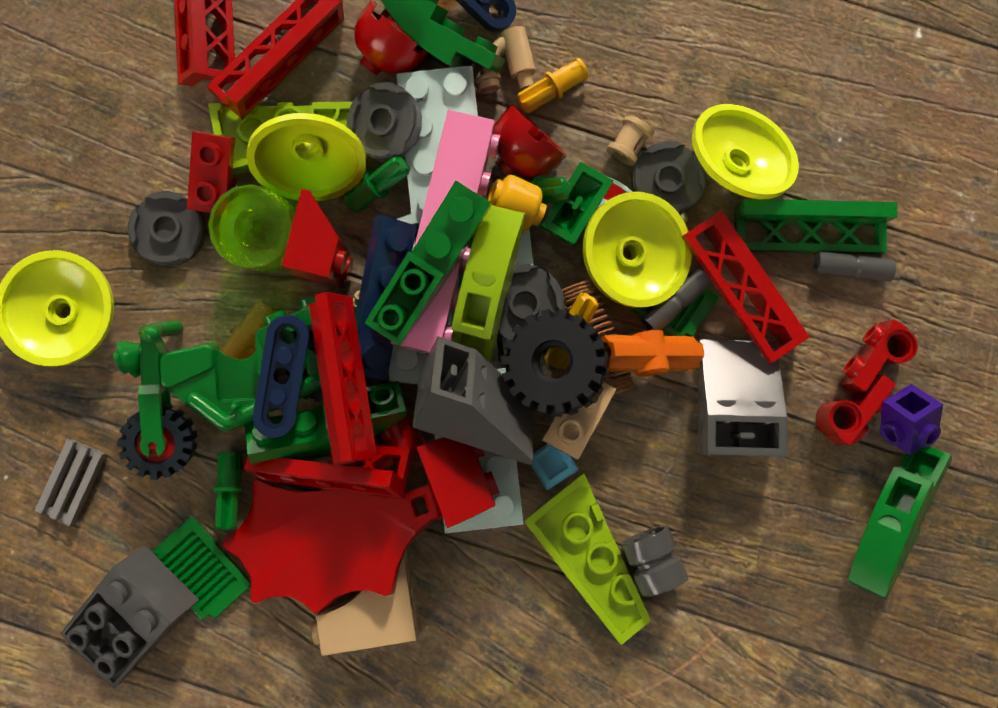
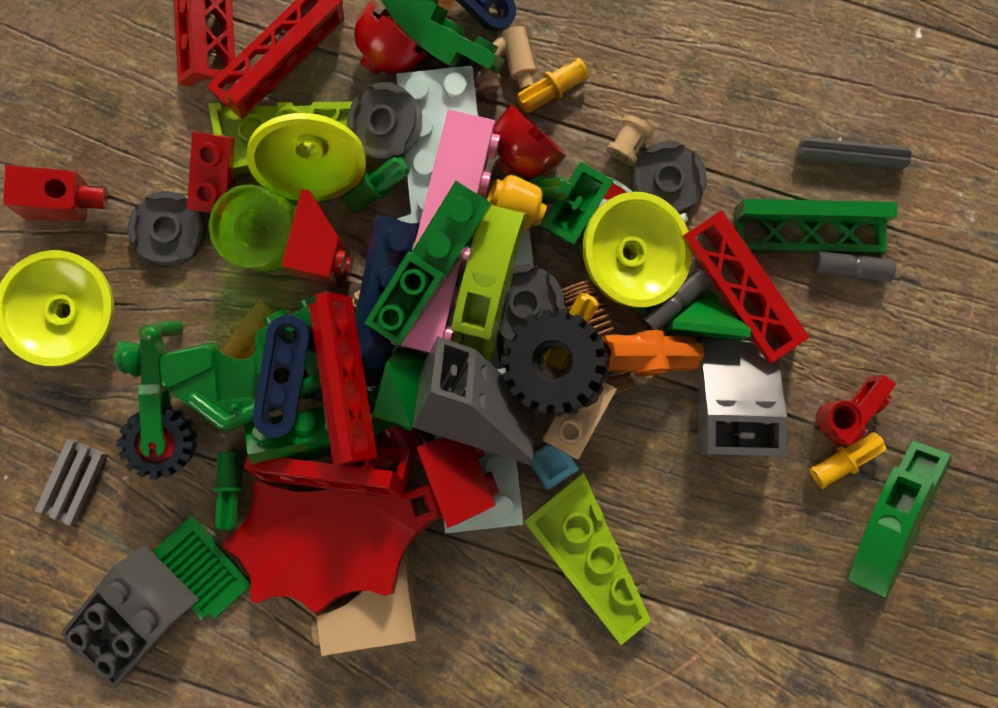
dark grey wheel [621,526,688,597] -> none
neon yellow dish [692,104,799,199] -> none
red plate [840,319,918,393] -> none
dark purple brick [879,384,943,456] -> none
none -> red torso [3,165,108,221]
none -> green slope [372,347,427,431]
none -> green slope [665,292,751,340]
none -> dark grey axle [798,137,912,169]
none -> yellow axle [809,432,886,489]

